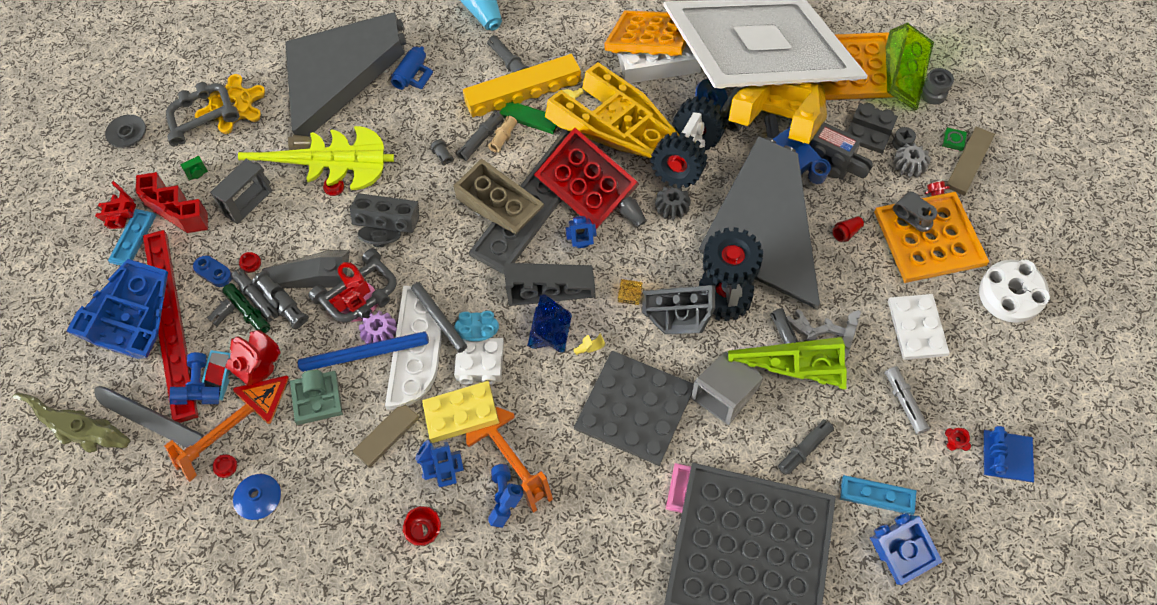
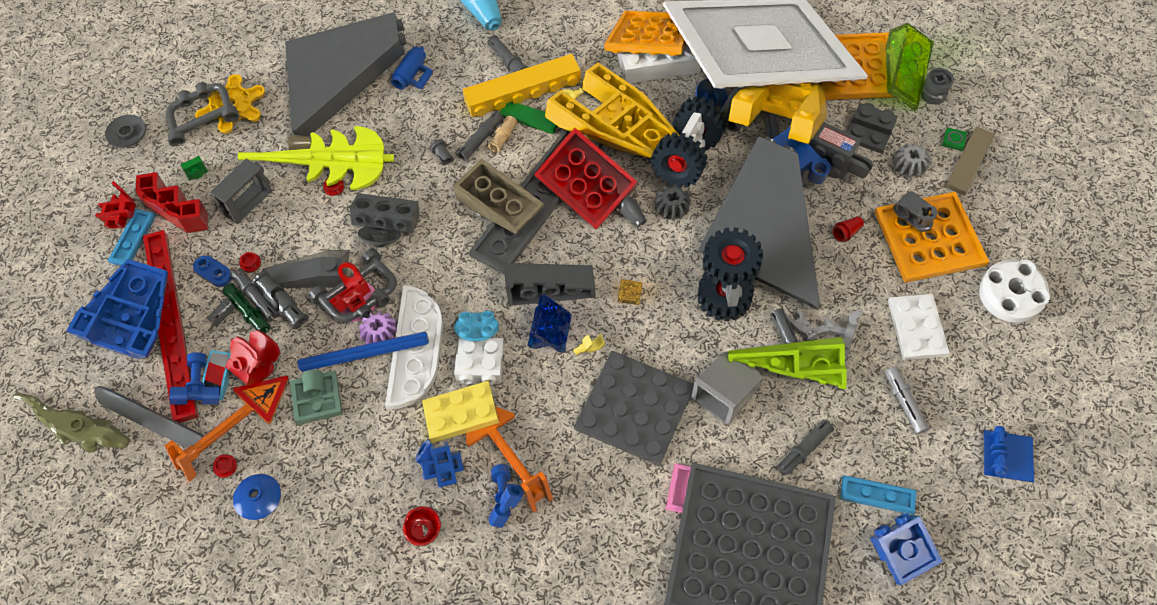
dark tan tile [352,405,420,468] -> none
dark grey piece [411,282,467,353] -> none
blue brick [565,216,597,248] -> none
dark grey wedge [642,285,715,334] -> none
dark grey wheel [892,127,916,150] -> none
red plate [925,181,950,196] -> none
red plate [945,428,971,451] -> none

